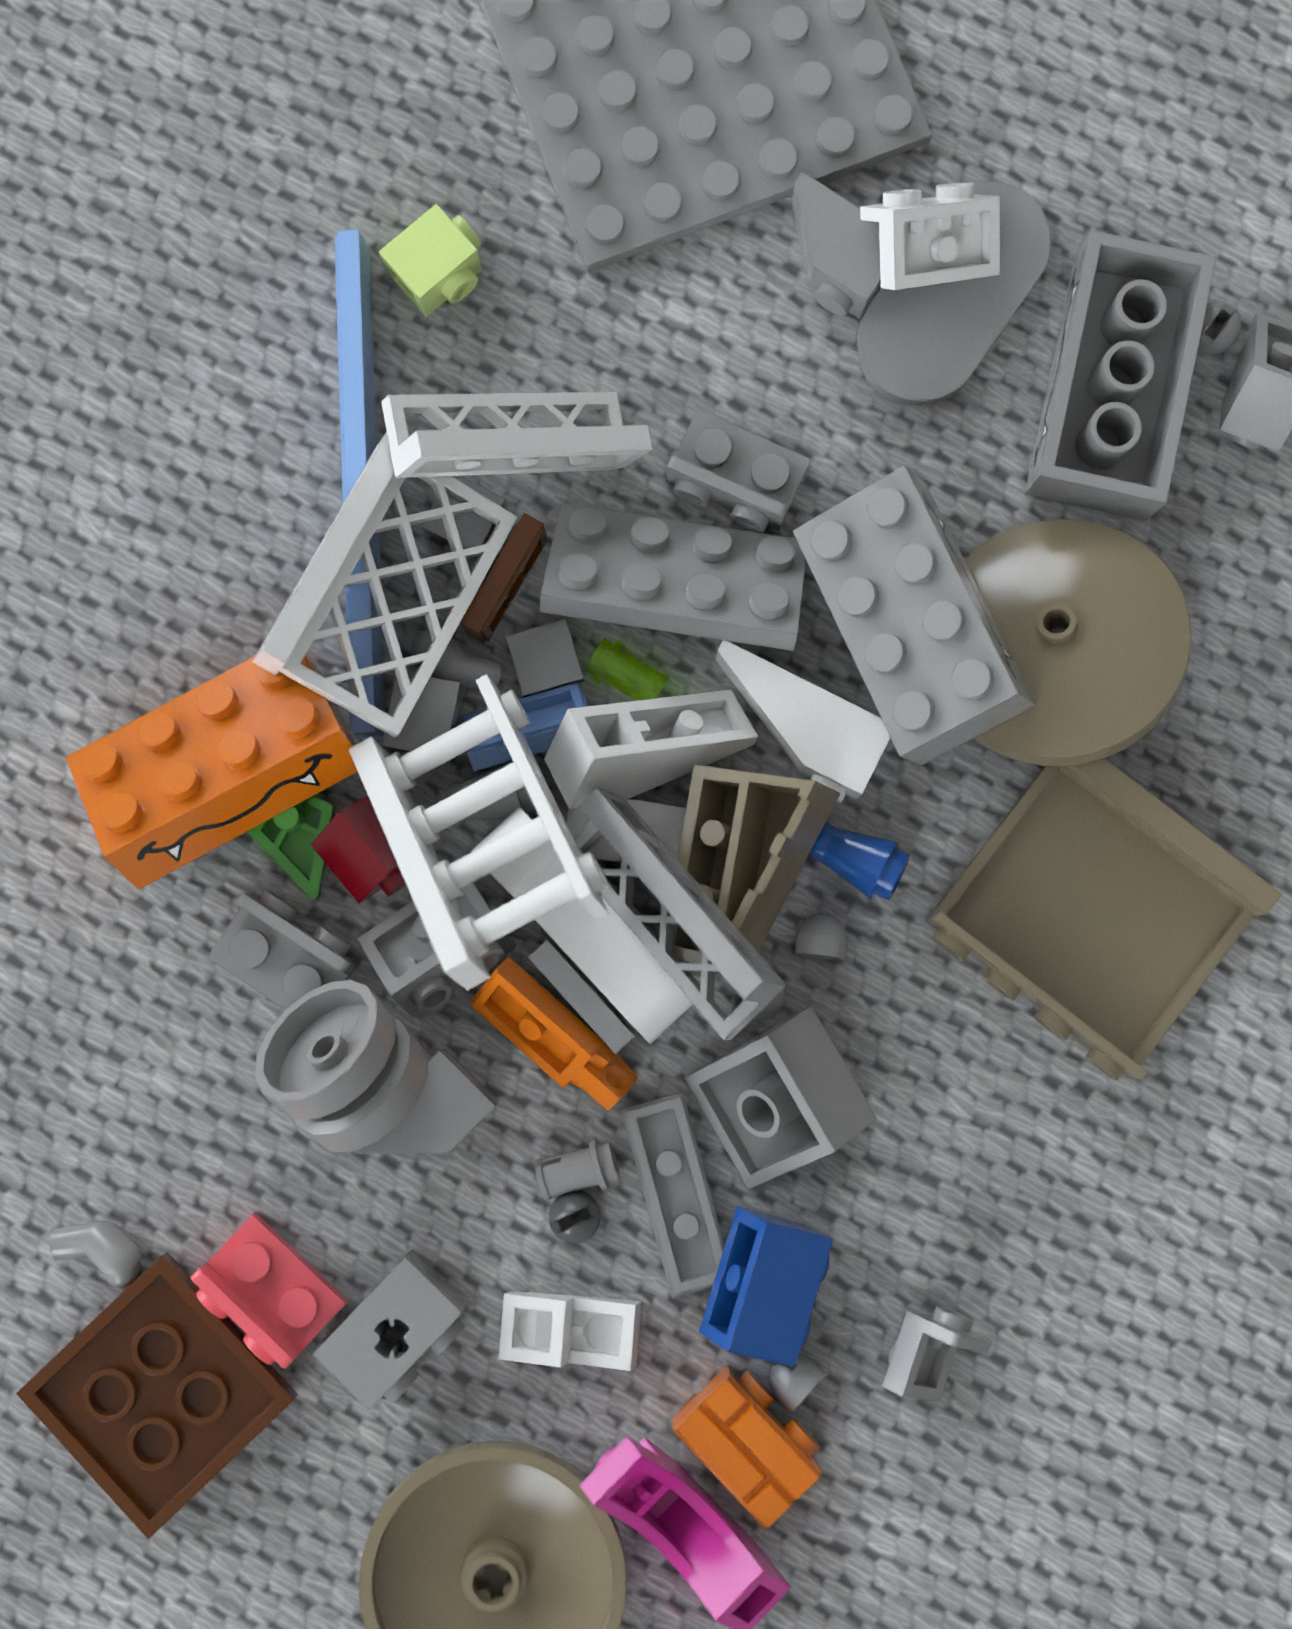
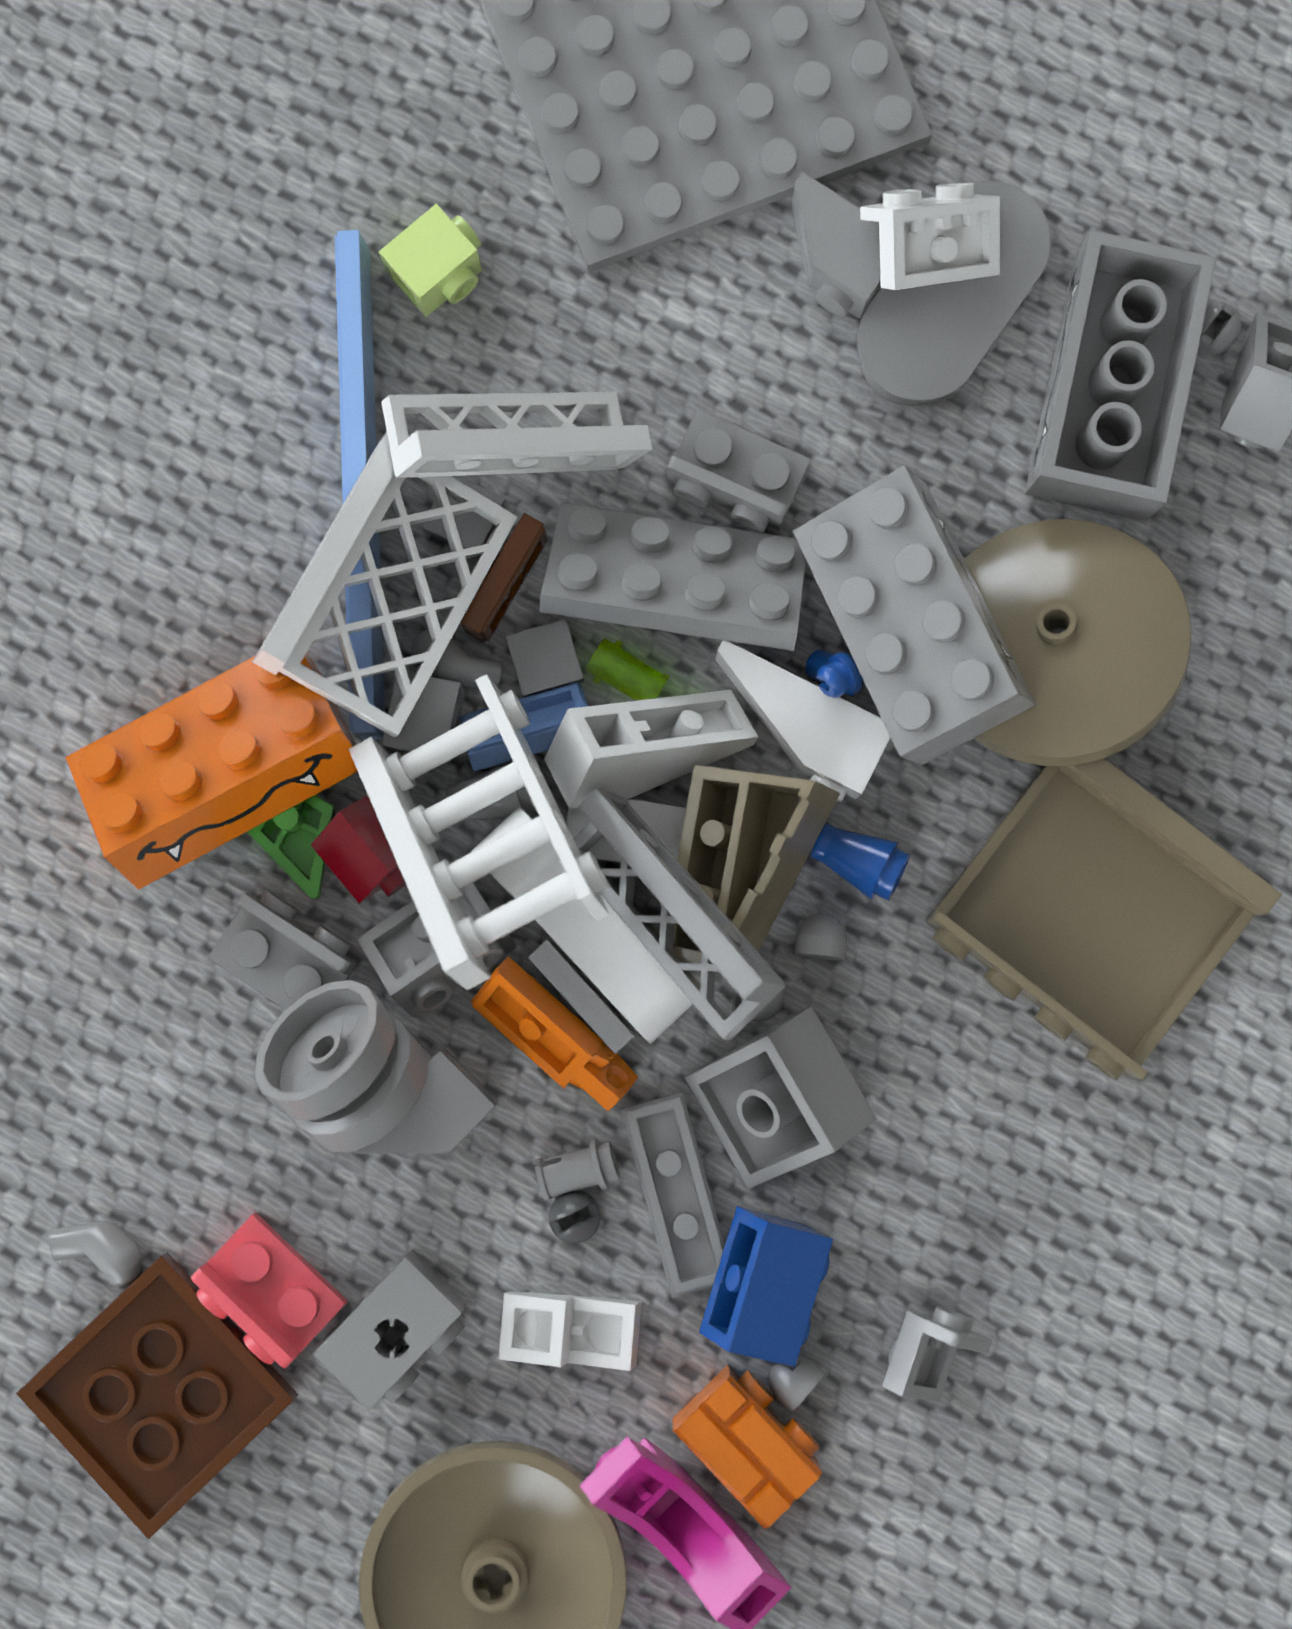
none -> blue arm [805,650,864,698]

